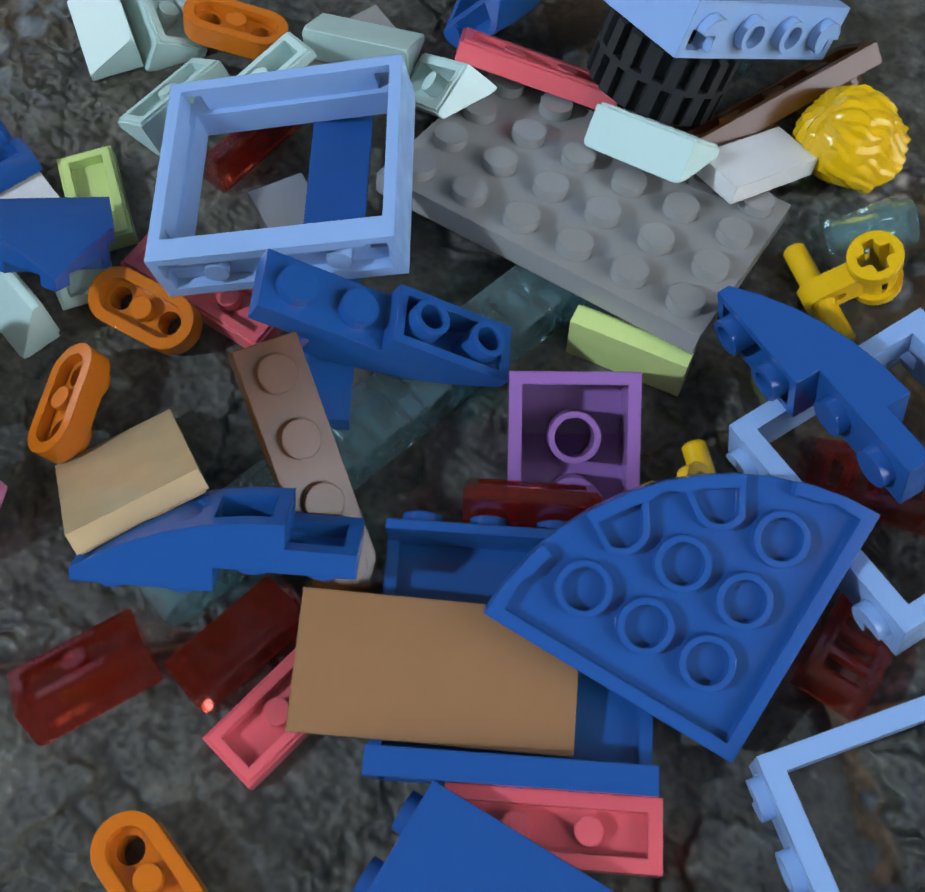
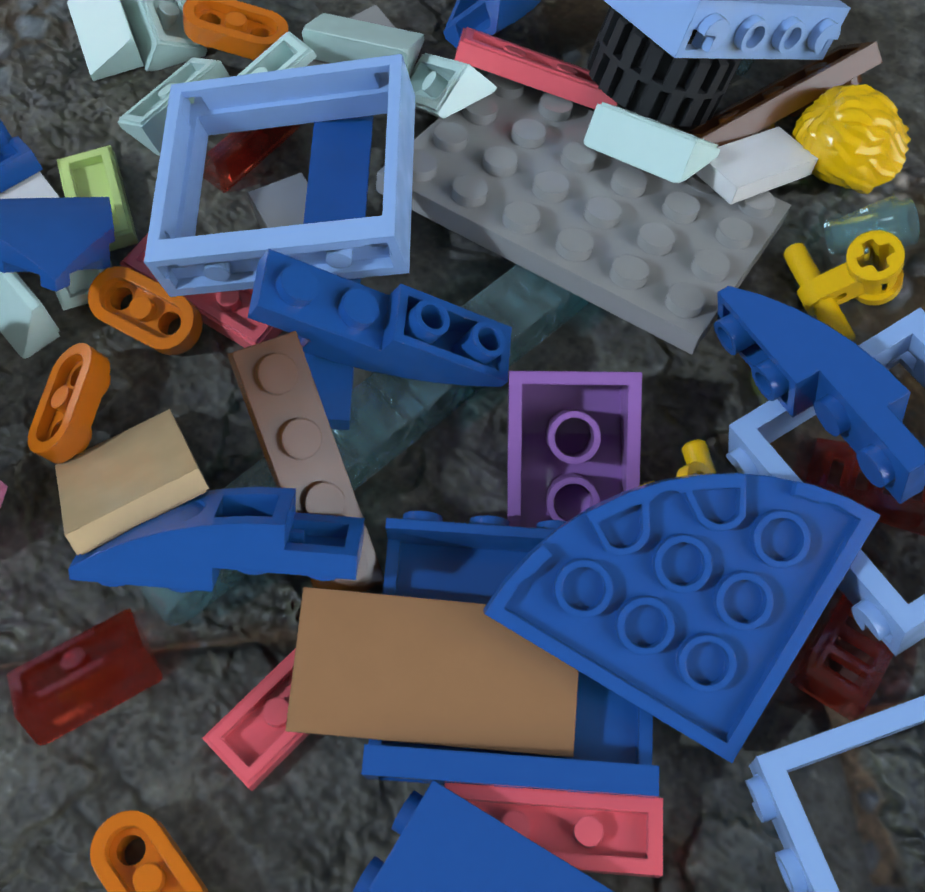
clear red slope [163,576,301,715] -> none
clear red slope [463,477,603,528] -> none
yellowish green tile [566,305,695,397] -> none

